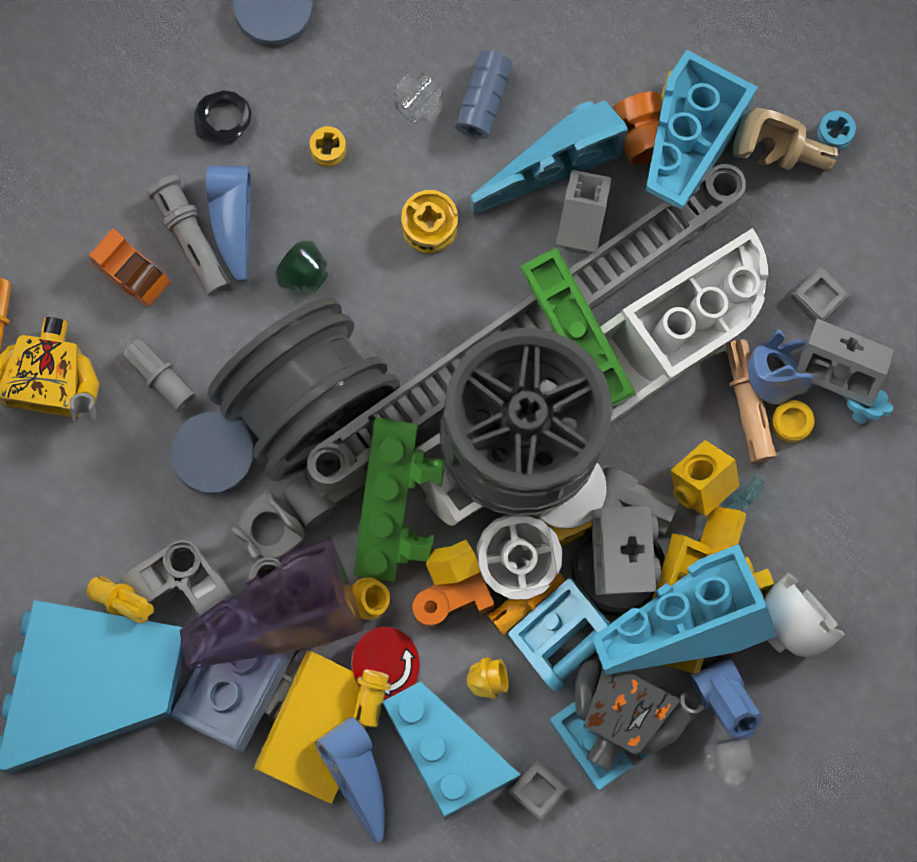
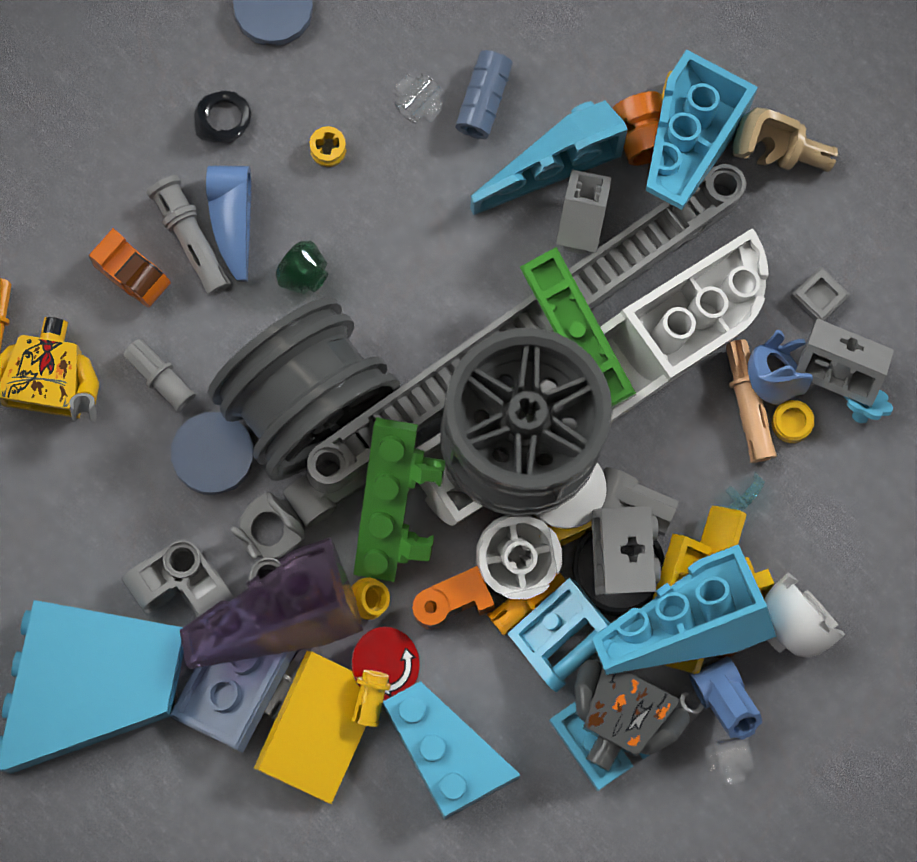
yellow axle [86,576,154,624] -> none
medium blue piece [315,717,385,843] -> none
yellow wheel [401,190,458,254] -> none
yellow piece [425,539,480,585] -> none
yellow plate [466,657,509,700] -> none
light grey tile [508,761,568,822] -> none
yellow brick [670,440,740,517] -> none
medium azure bush [817,110,856,151] -> none

